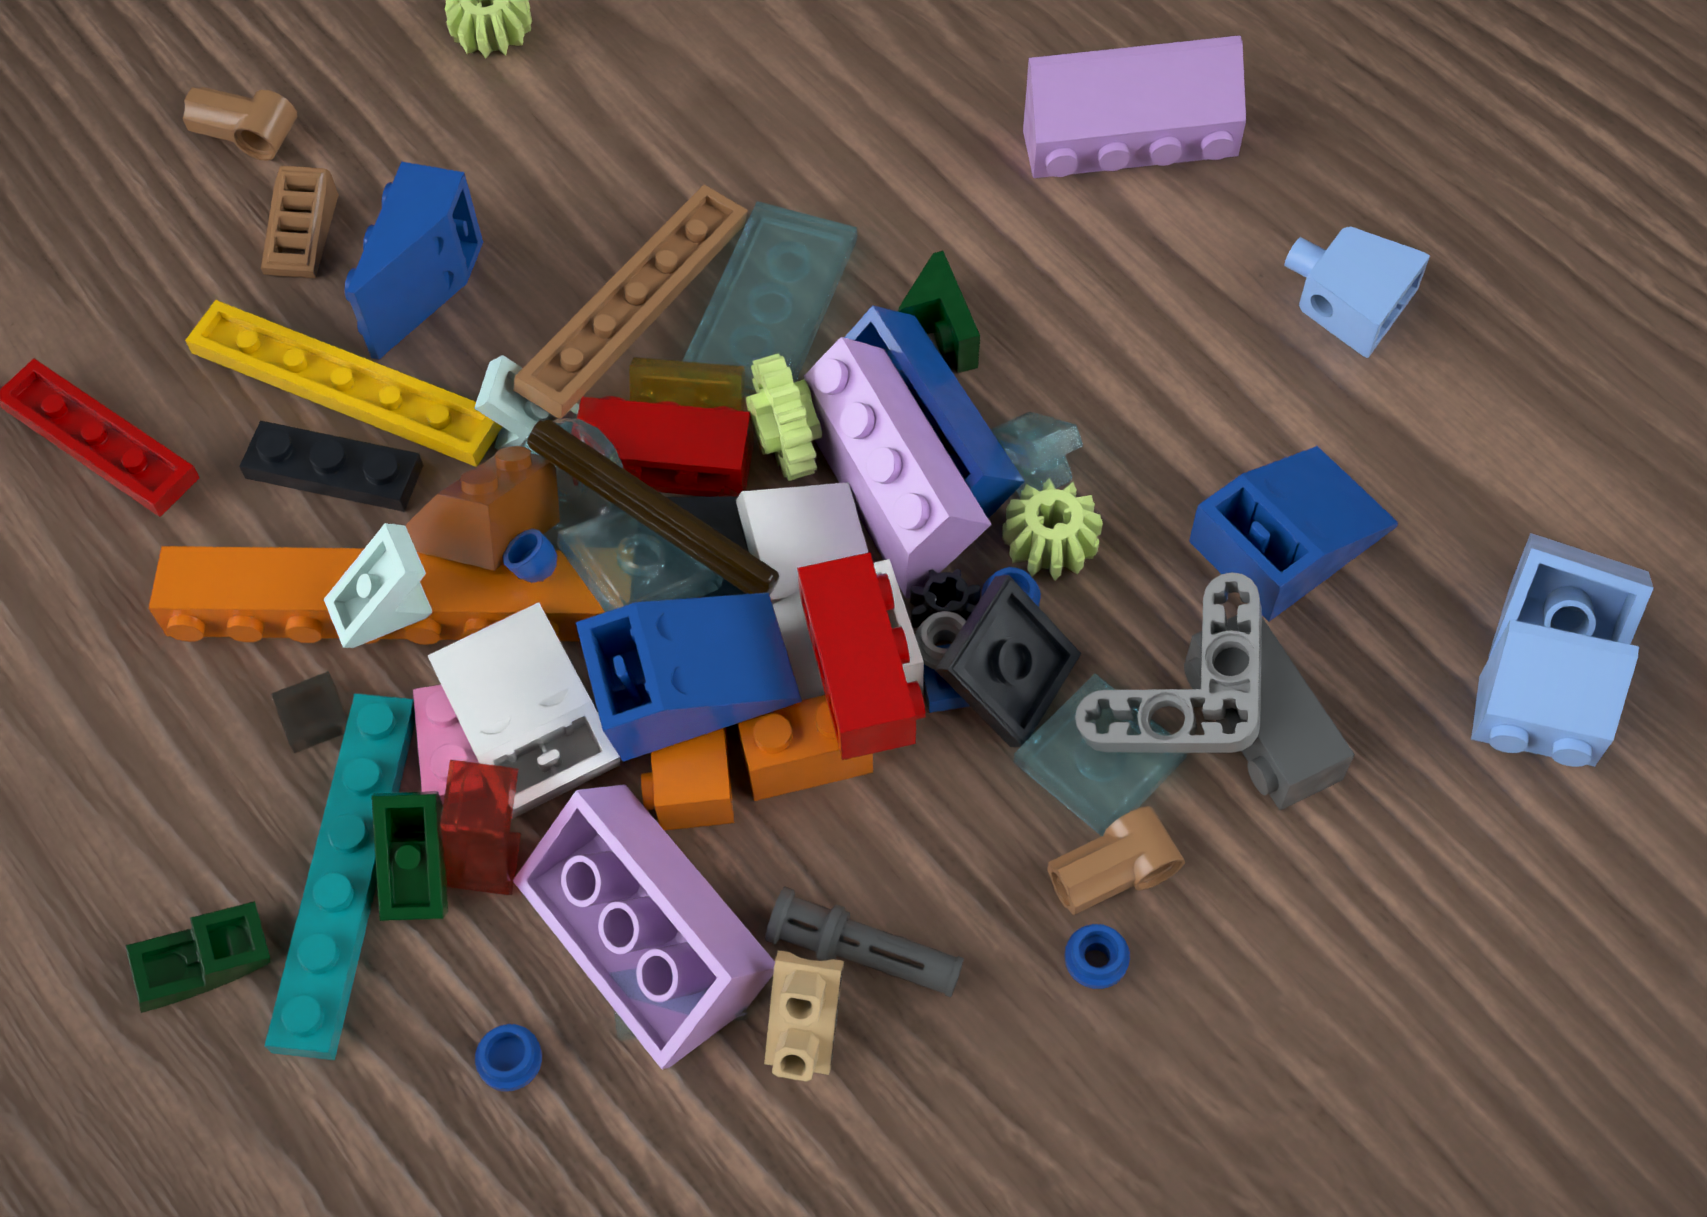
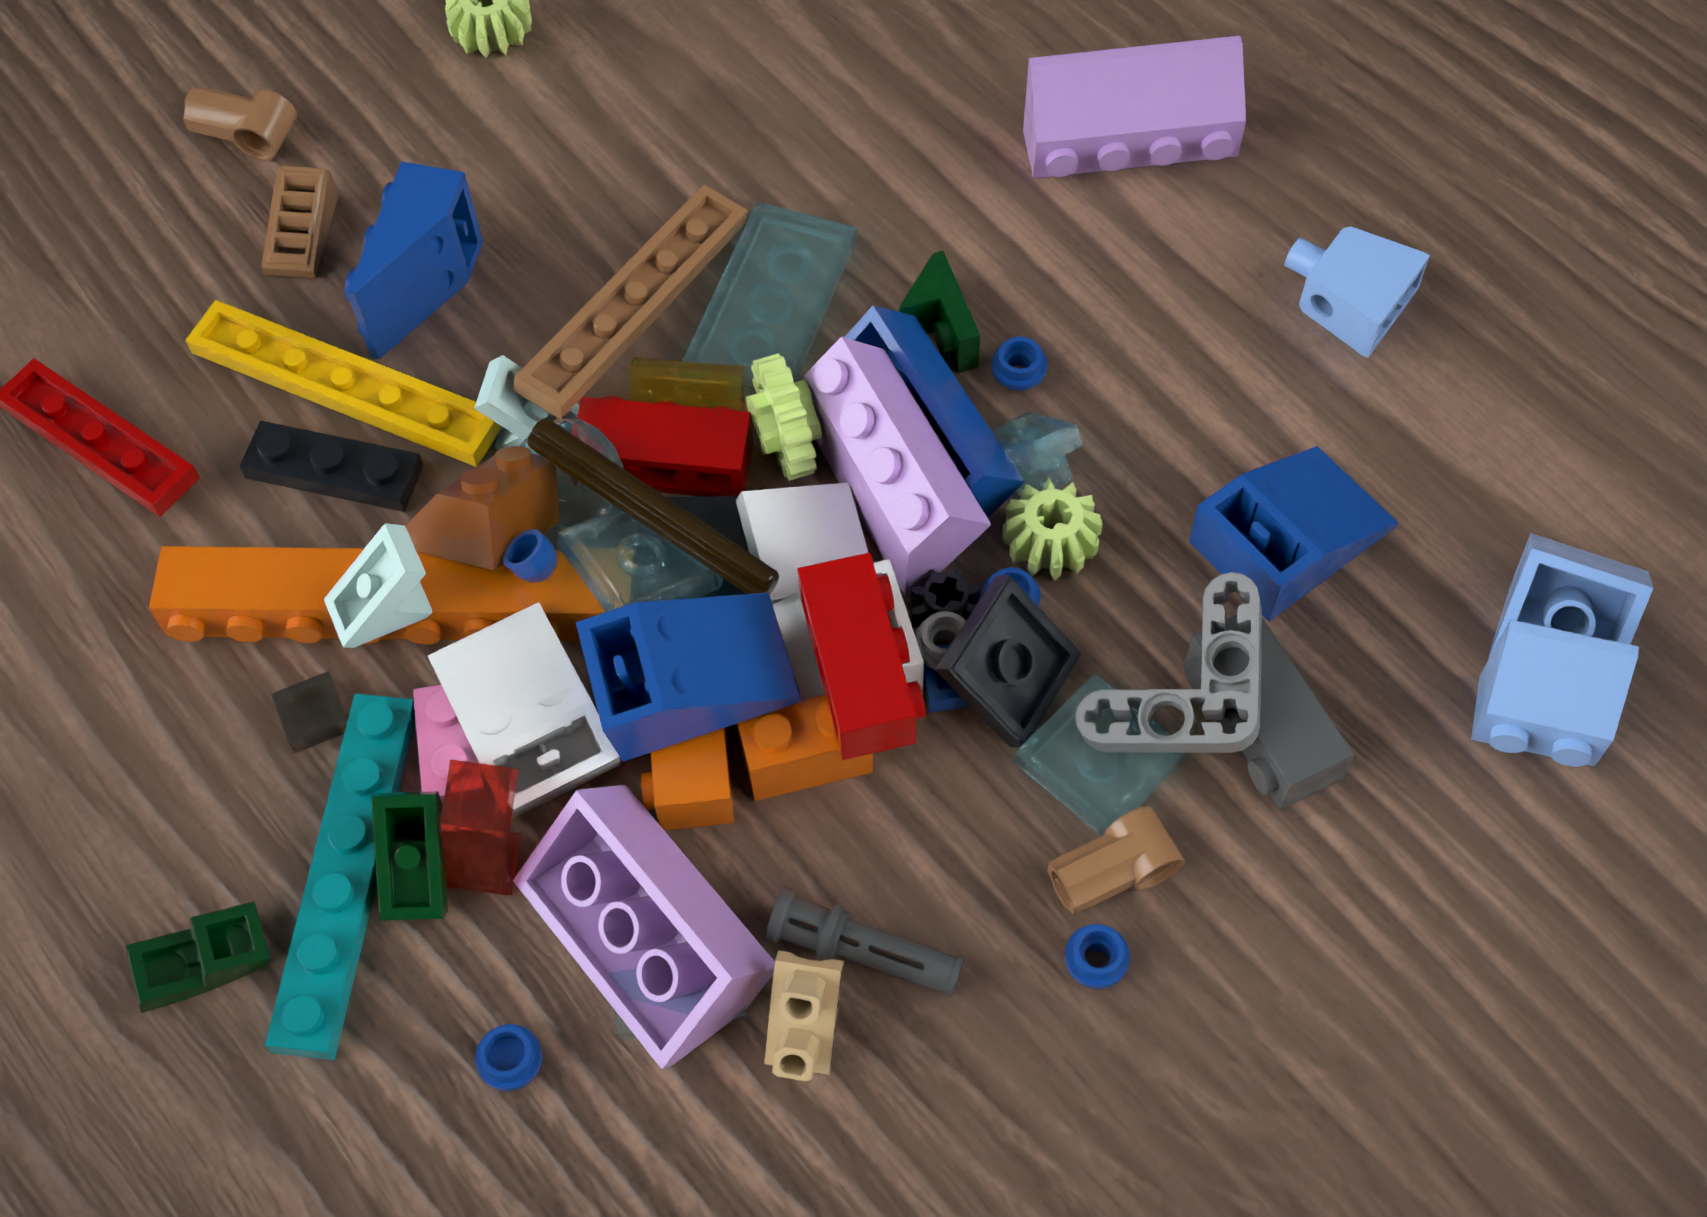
none -> blue plate [991,337,1047,391]

